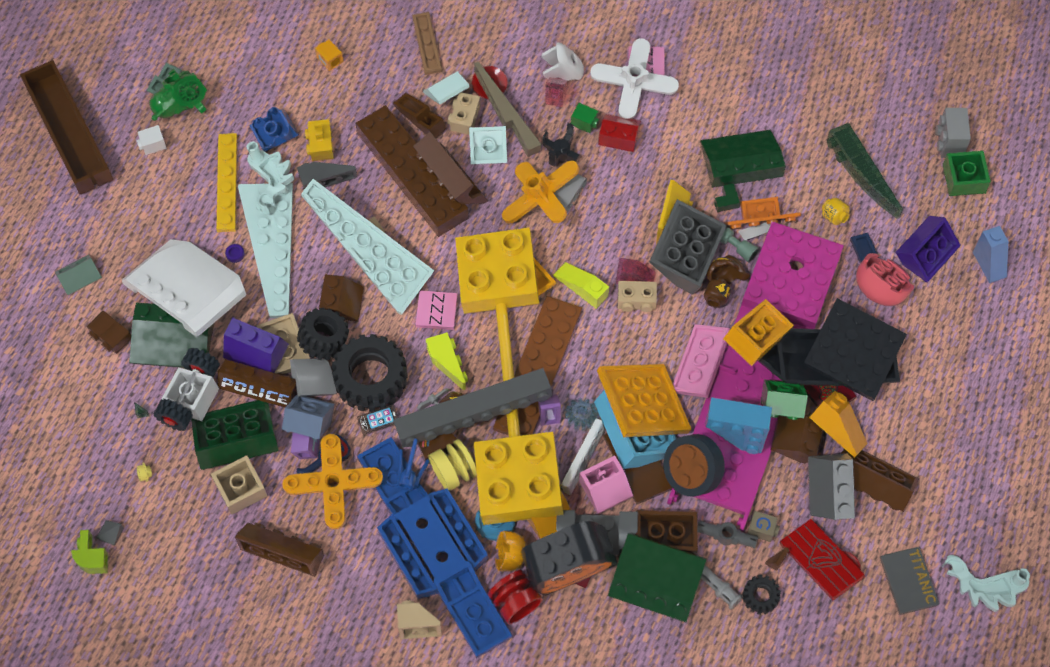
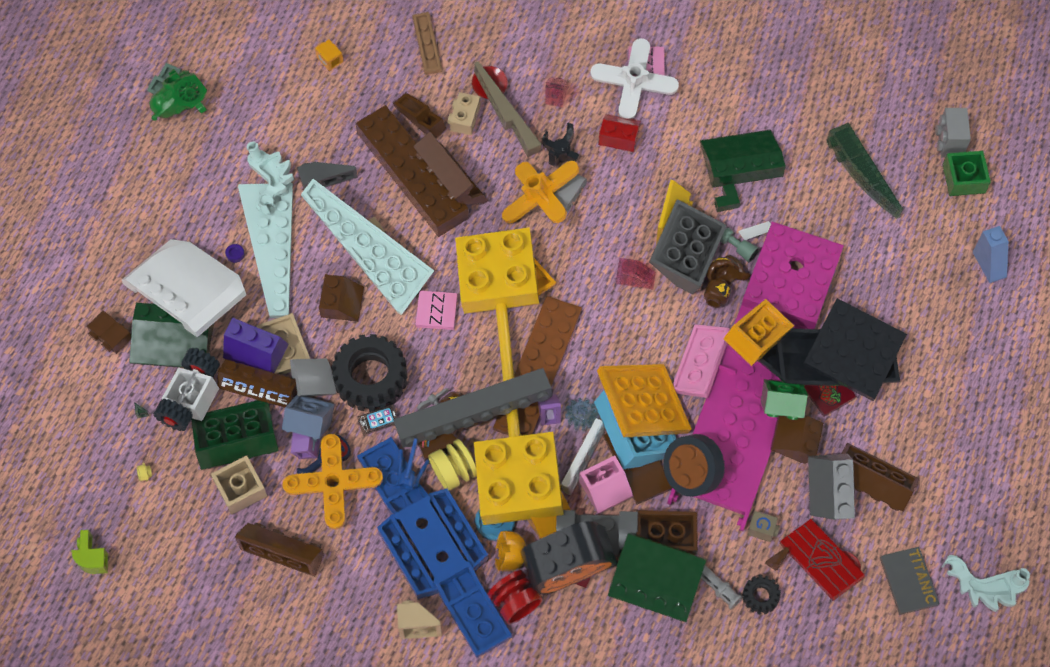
reddish brown piece [20,60,114,195] -> none
sand green panel [55,254,102,295] -> none
dark grey slope [96,520,124,546] -> none
white brick [137,125,167,155] -> none
yellow plate [216,133,237,232] -> none
blue slope [249,107,299,152] -> none
black tyre [297,308,349,360] -> none
yellow brick [305,119,334,161] -> none
light aqua slope [423,71,470,104] -> none
neon yellow slope [425,332,468,390] -> none
light aqua slope [469,126,507,164] -> none
white piece [542,42,584,84] -> none
neon yellow slope [553,262,609,309] -> none
green brick [571,103,600,133] -> none
tan brick [618,281,657,312] -> none
dark grey pin [697,520,758,549] -> none
dark azure slope [705,397,772,454] -> none
orange bracket [724,197,801,229] -> none
light orange slope [809,391,868,458] -> none
yellow head [822,198,850,225] -> none
dark blue tile [850,233,879,263] -> none
coral cylinder [856,253,914,306] -> none
dark purple slope [895,216,961,283] -> none

